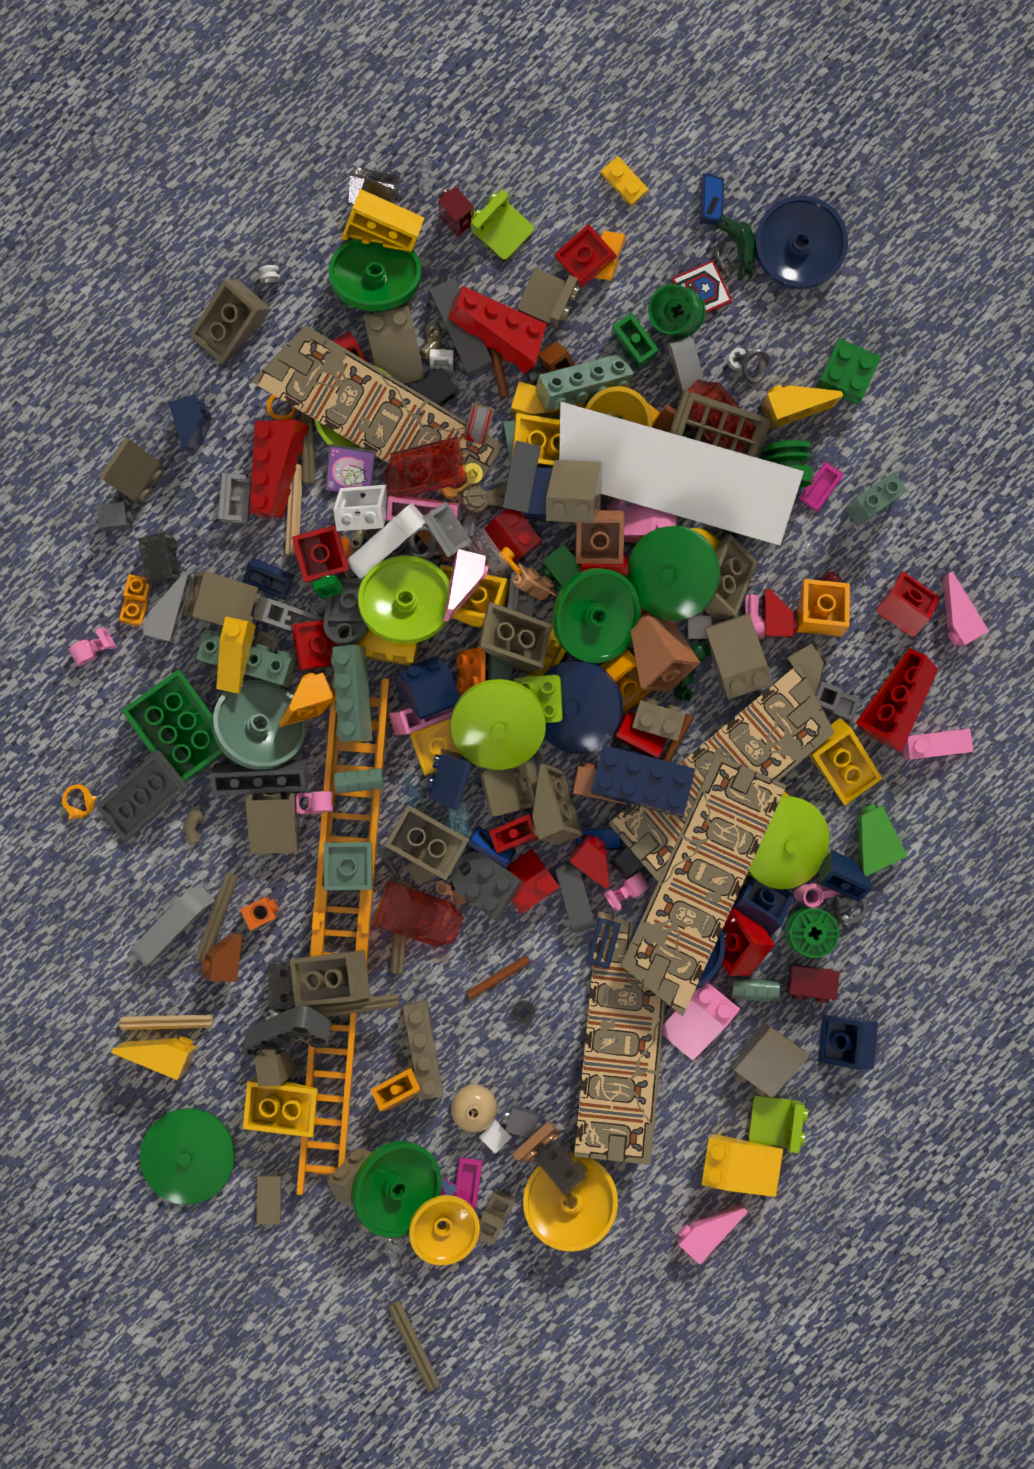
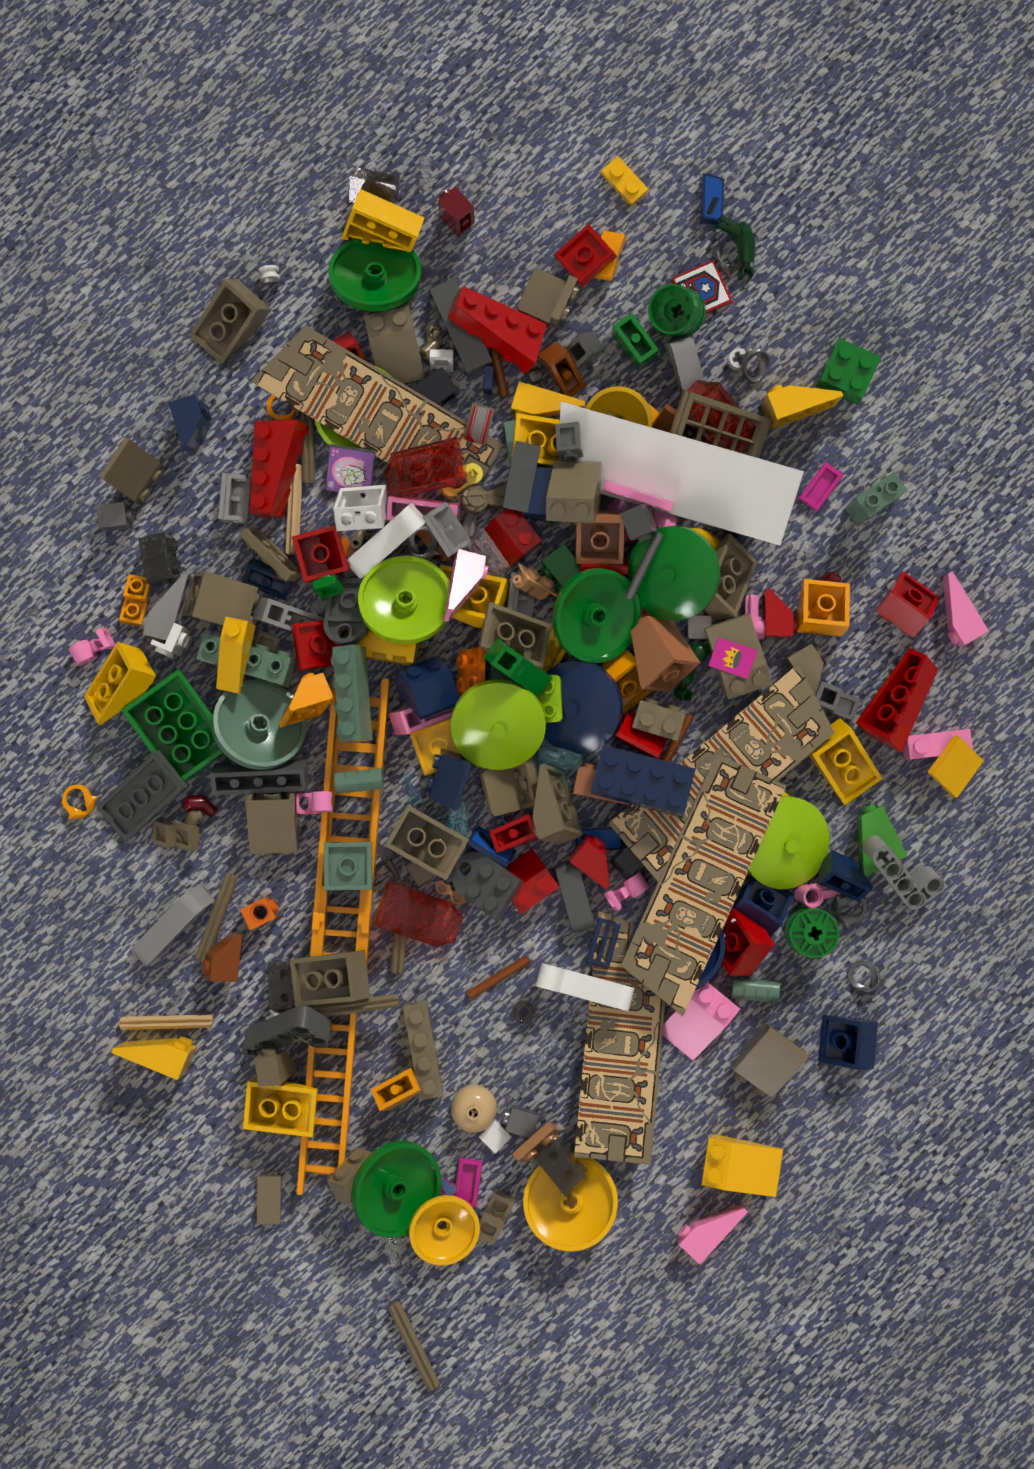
green dish [140,1108,235,1204] -> none
lime bracket [471,189,534,261] -> none
light orange hand [498,547,522,574] -> none
sand green brick [535,353,634,411] -> none
lime bracket [748,1095,808,1153] -> none
dark blue dish [755,196,848,289] -> none
green wheel [762,440,814,489] -> none
dark red brick [786,964,840,1003] -> none
none -> yellow slope [84,642,156,725]
none -> white bracket [150,623,192,658]
none -> dark tan slope [153,820,199,851]
none -> dark red arm [182,795,218,818]
none -> dark tan plate [239,527,302,581]
none -> dark blue tile [483,366,494,395]
none -> green slope [484,638,553,697]
none -> white beam [536,963,635,1011]
none -> clear light blue hinge [539,744,583,771]
none -> flat silver bracket [555,422,583,461]
none -> flat silver brick [565,331,605,368]
none -> bright pink tile [603,480,673,512]
none -> dark grey slope [620,504,657,543]
none -> flat silver bar [625,531,664,600]
none -> dark pink sticker [708,637,757,678]
none -> flat silver piece [847,960,885,995]
none -> light grey beam [863,835,945,910]
none -> yellow tile [927,735,984,798]

